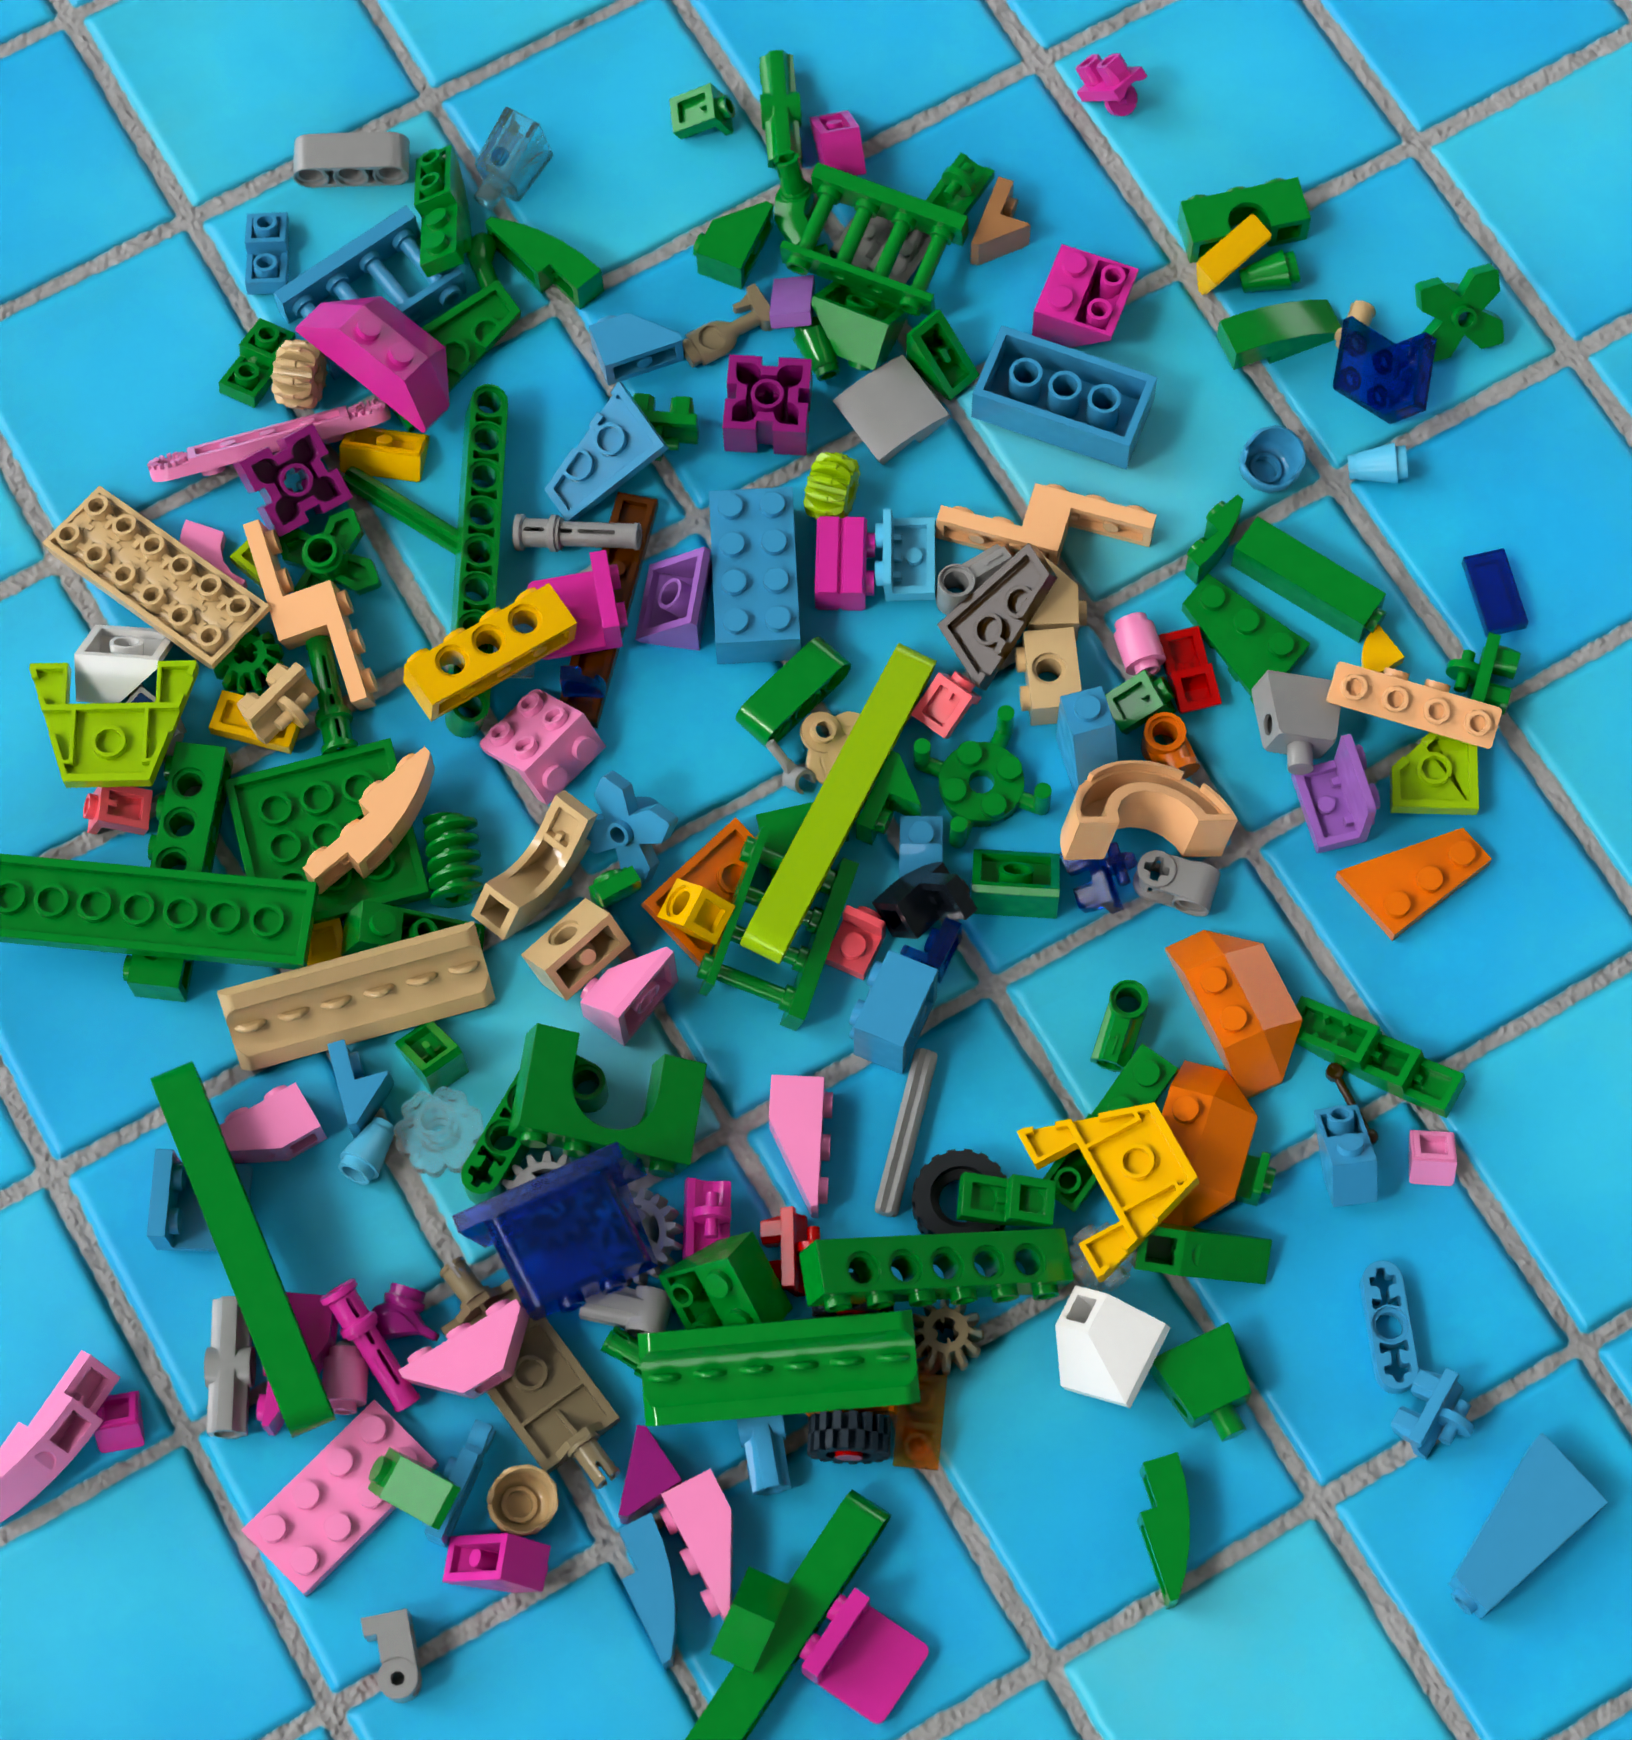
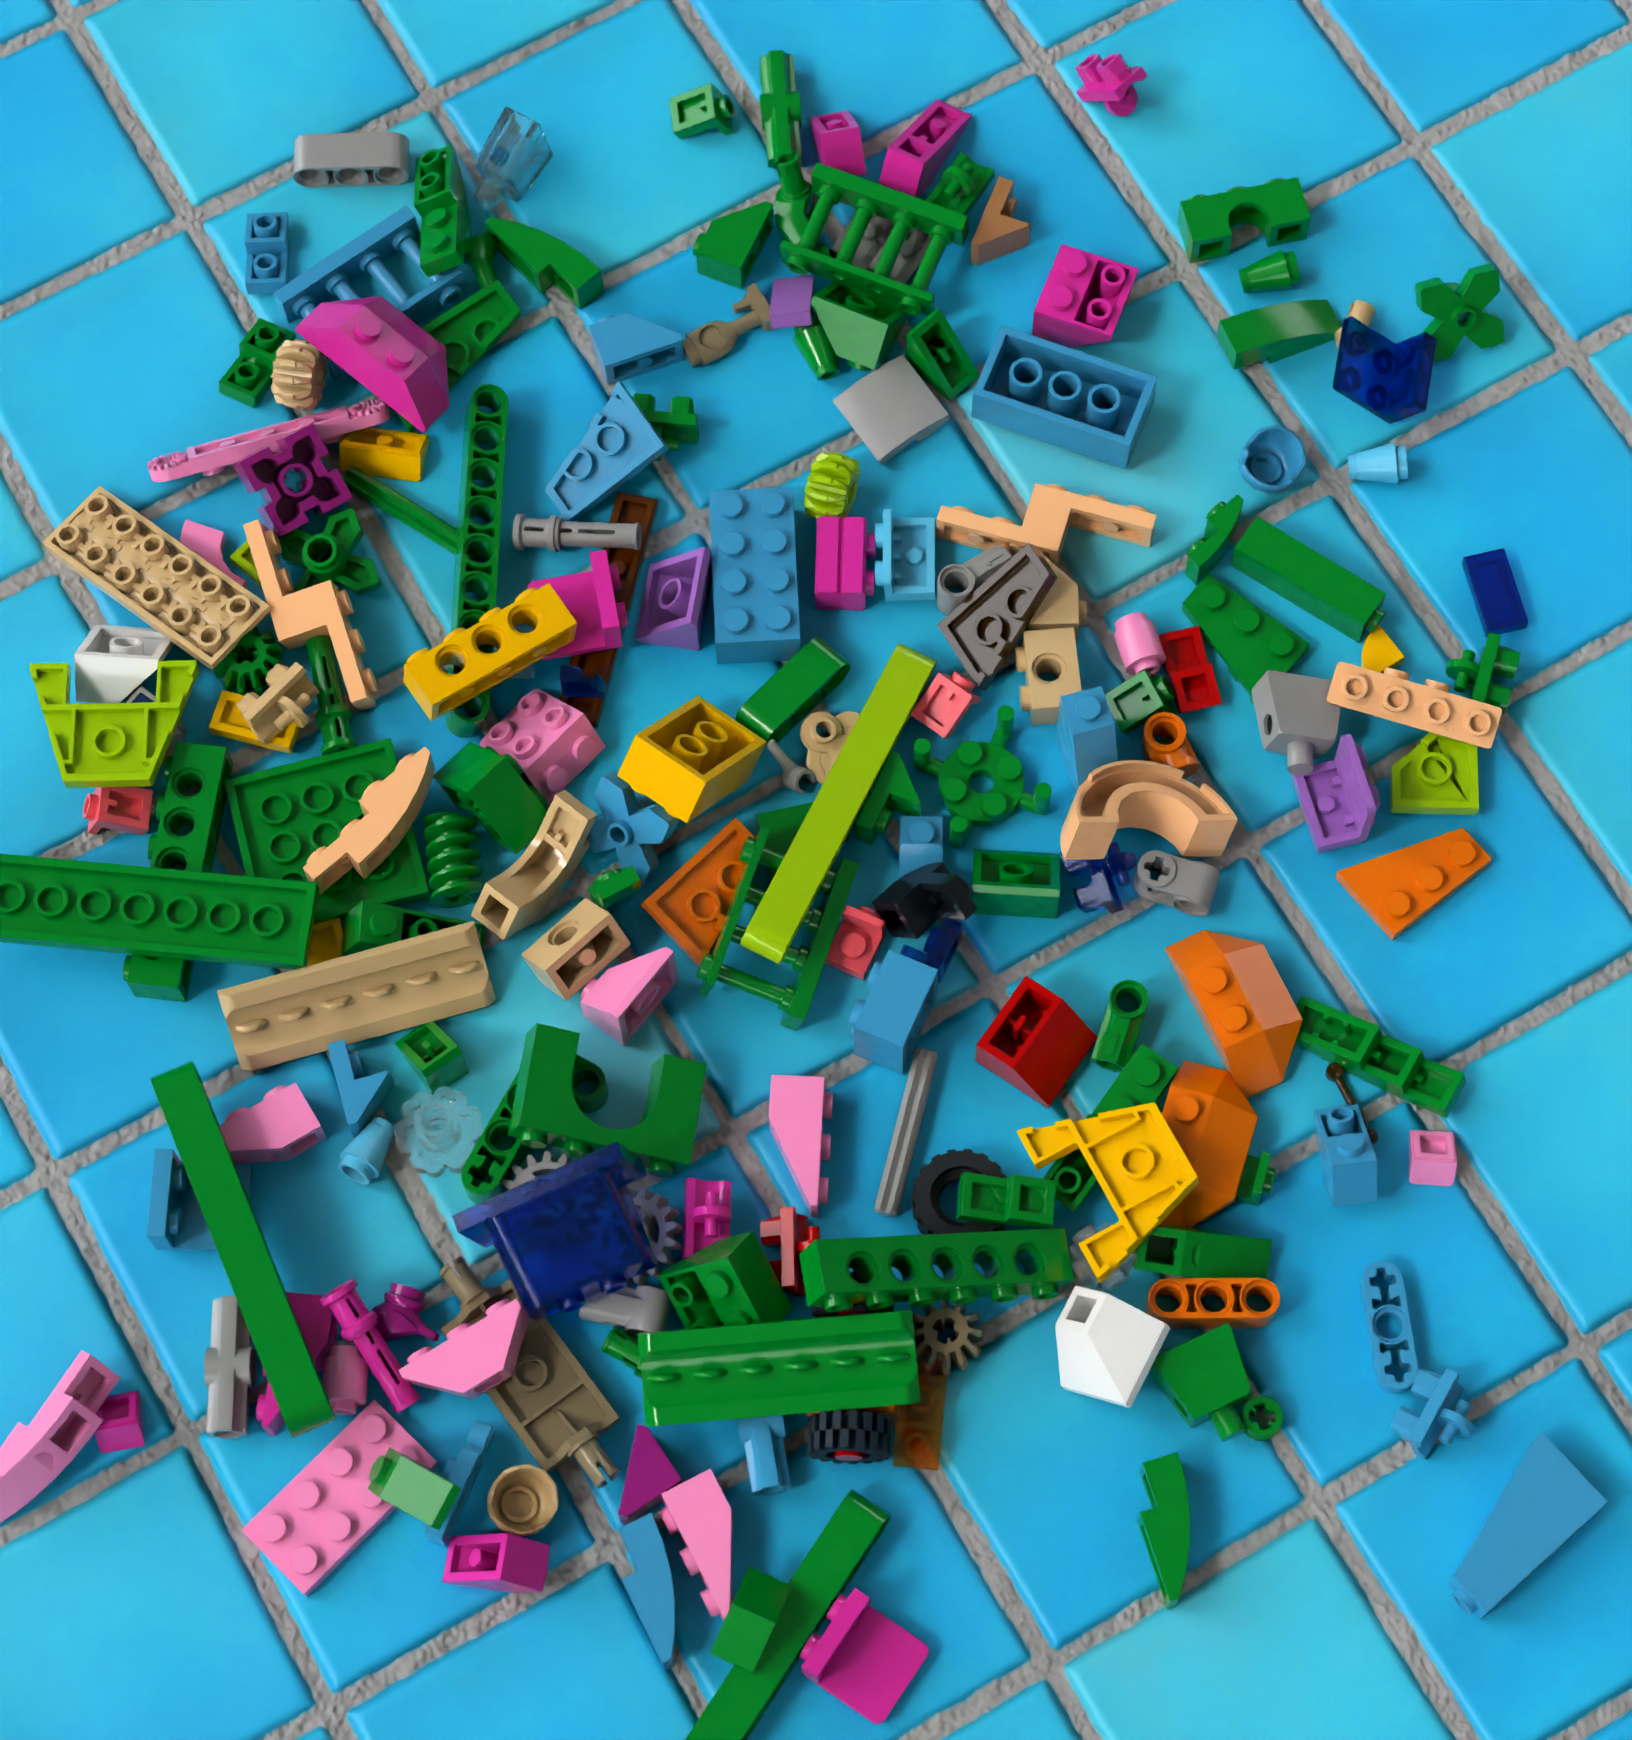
light grey leg [361,1609,422,1703] -> none
yellow brick [657,878,736,945] -> none
magenta brick [722,354,813,456] -> none
yellow slope [1196,214,1272,295] -> none
none -> green brick [432,742,548,854]
none -> yellow brick [617,695,767,823]
none -> dark pink slope [878,99,972,198]
none -> red slope [975,976,1097,1109]
none -> orange beam [1145,1278,1280,1329]
none -> green bush [1240,1396,1283,1441]

